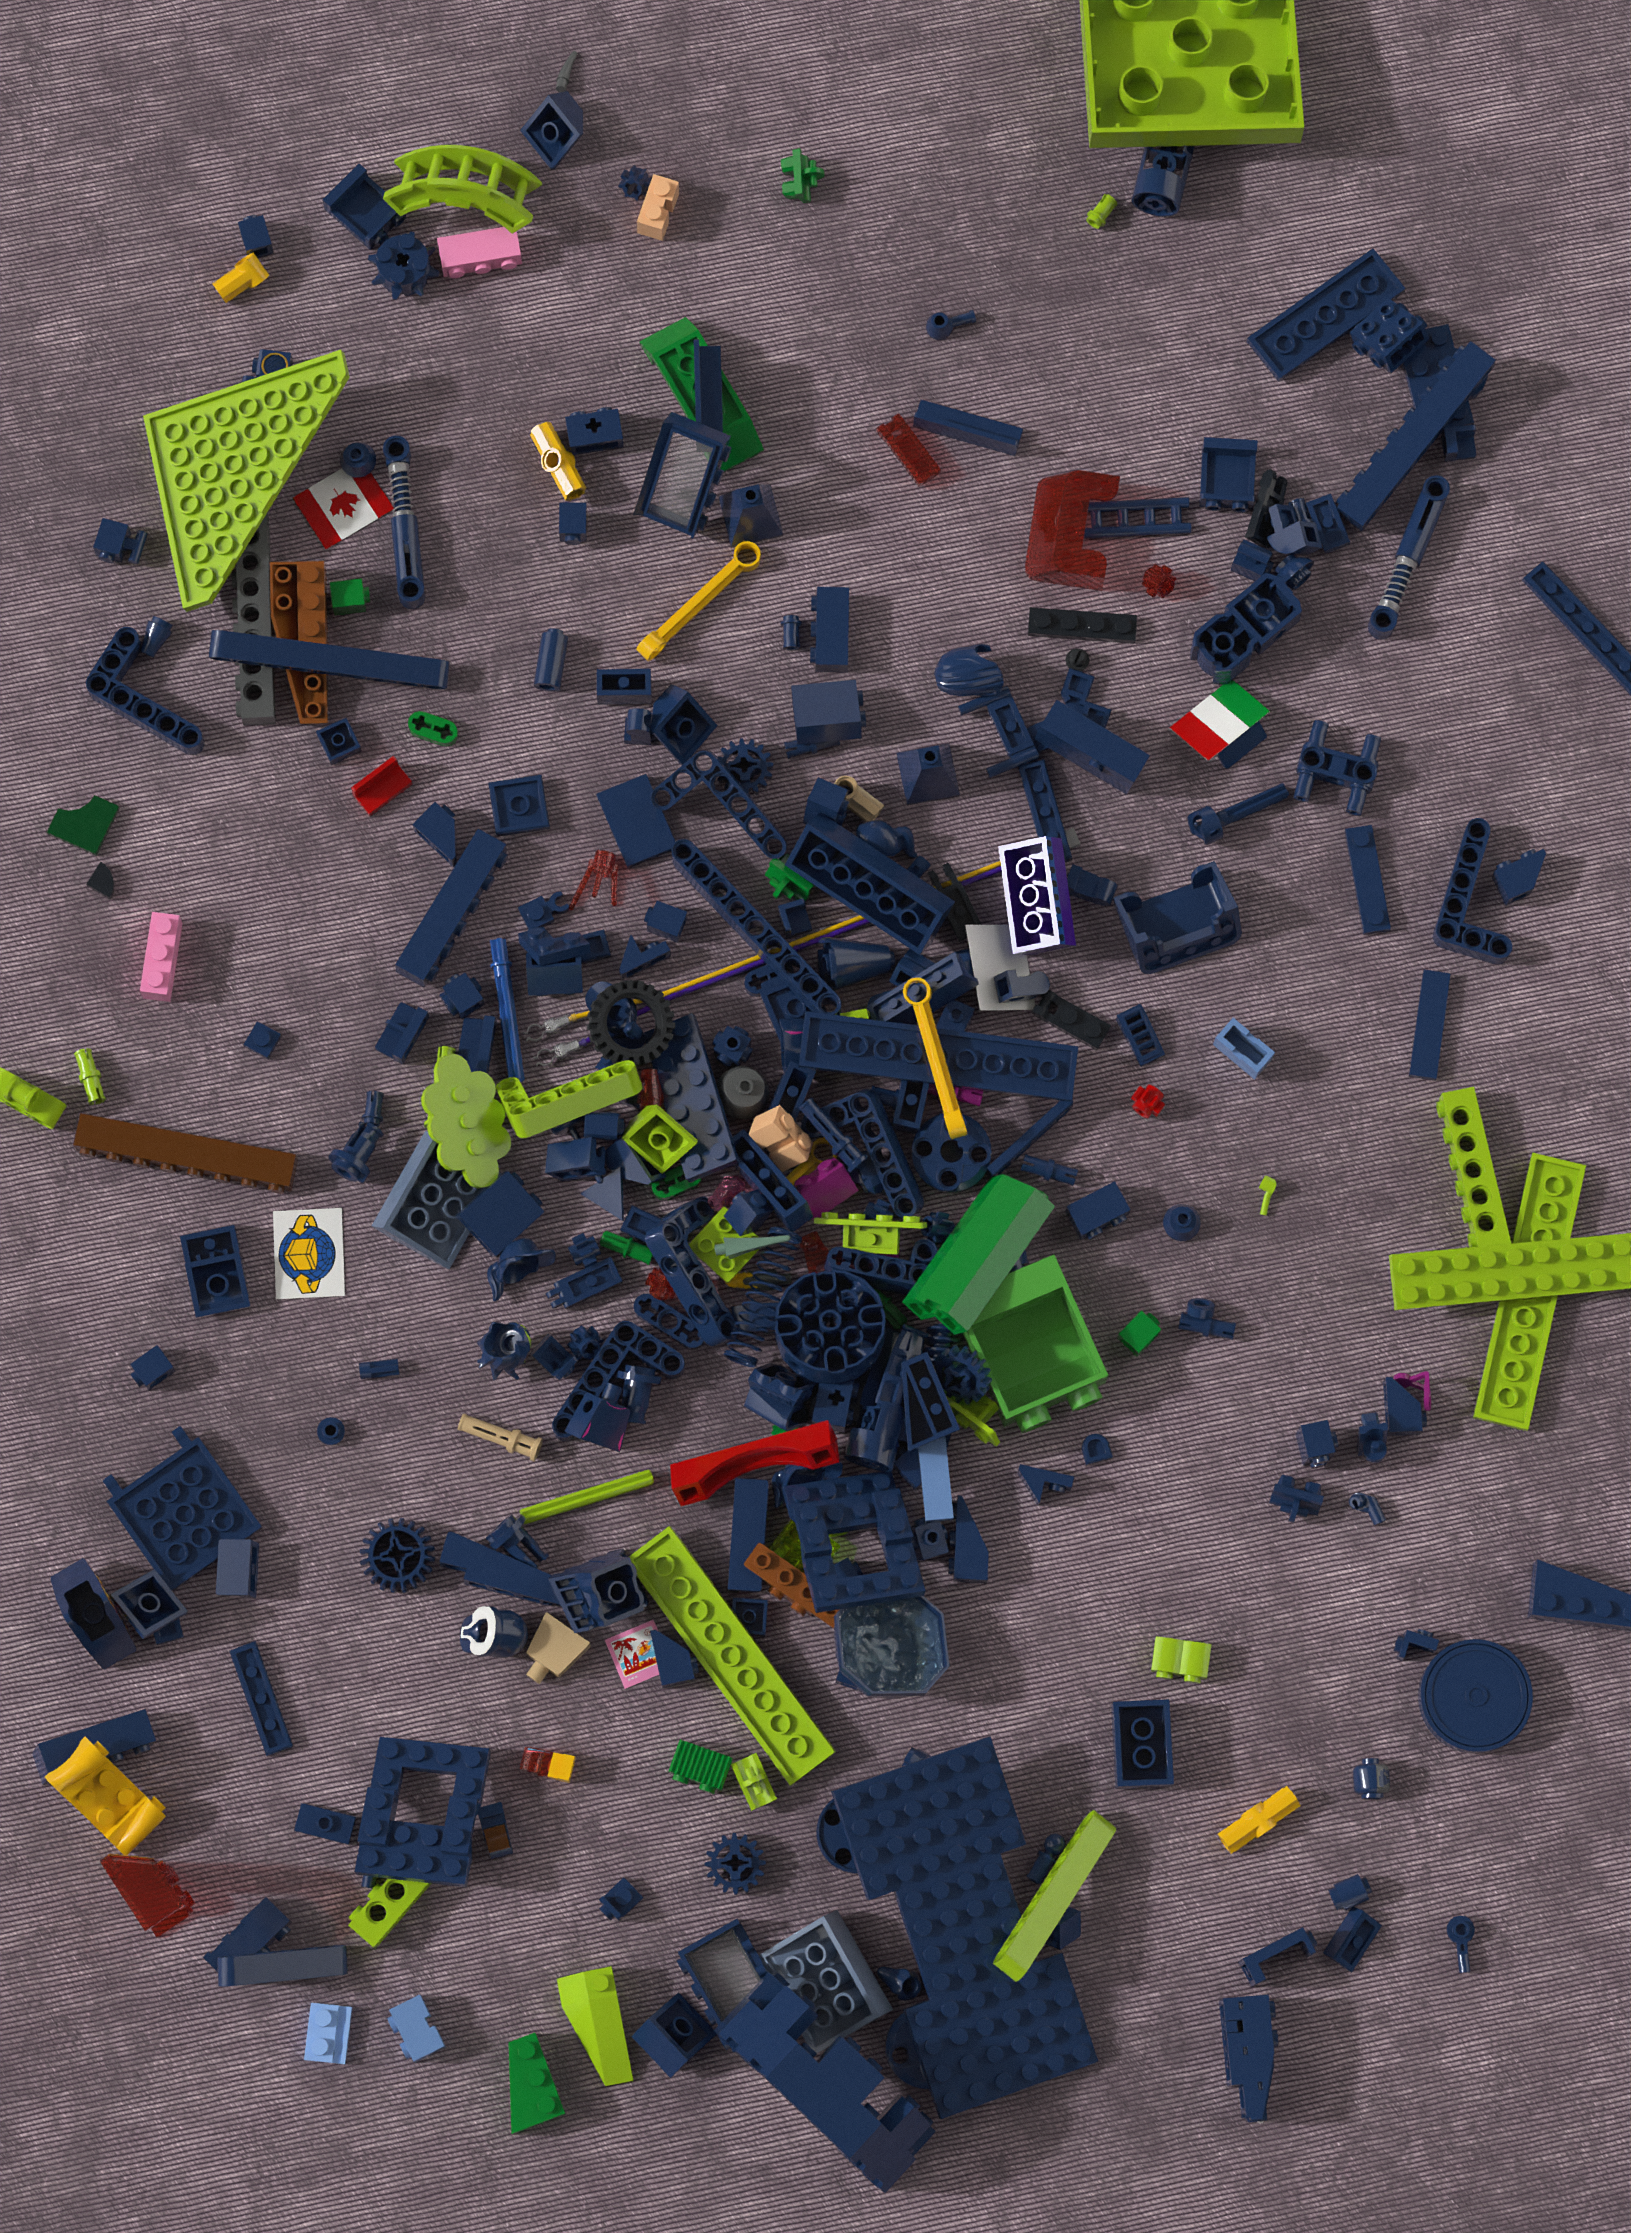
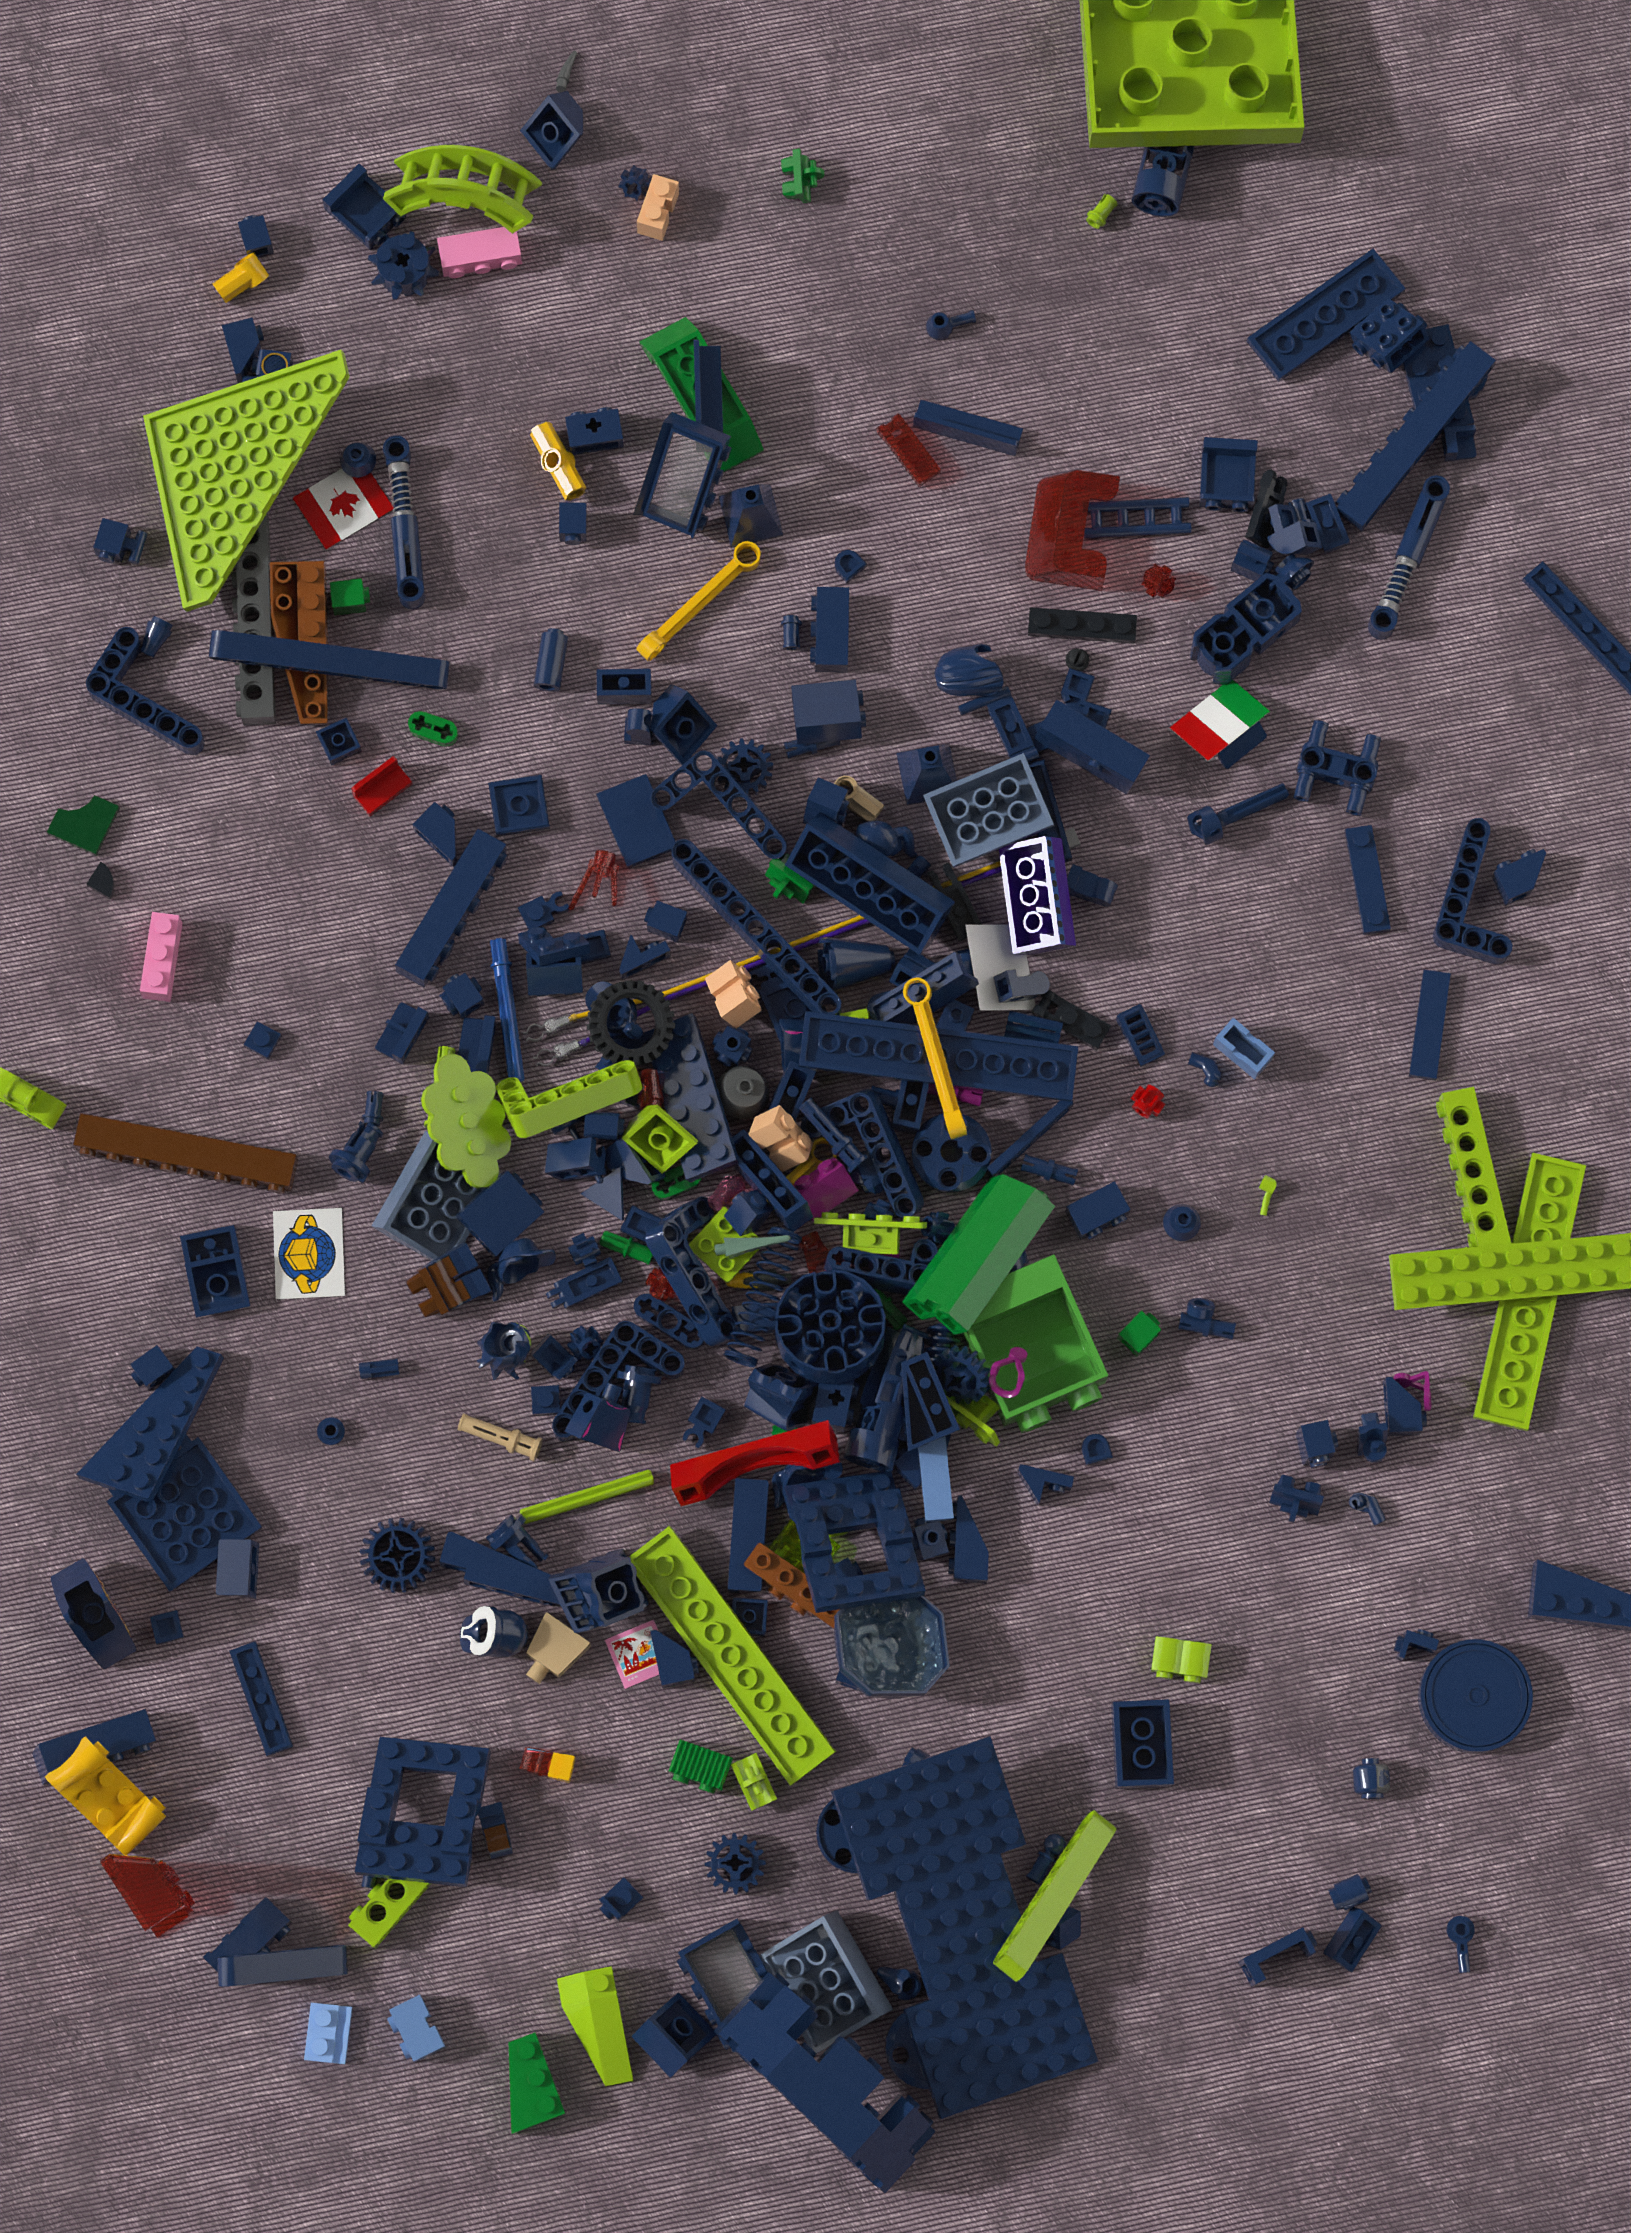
lime pin [74,1048,106,1105] -> none
dark blue slope [109,1569,188,1639] -> none
dark blue plate [294,1803,356,1845] -> none
dark blue panel [778,899,812,939] -> none
dark blue windscreen [1113,861,1242,974] -> none
yellow piece [1217,1786,1301,1854] -> none
dark blue piece [1219,1994,1279,2124] -> none
none -> dark blue wing [76,1346,224,1503]
none -> dark blue slope [222,317,264,383]
none -> hips [405,1242,492,1317]
none -> dark blue plate [531,1385,560,1416]
none -> dark blue plate [683,1396,726,1449]
none -> light nougat brick [705,960,762,1029]
none -> dark blue tile [835,550,867,583]
none -> sand blue slope [923,753,1054,868]
none -> magenta piece [989,1347,1028,1398]
none -> dark blue tile [1004,1011,1063,1044]
none -> dark blue arm [1188,1052,1222,1087]

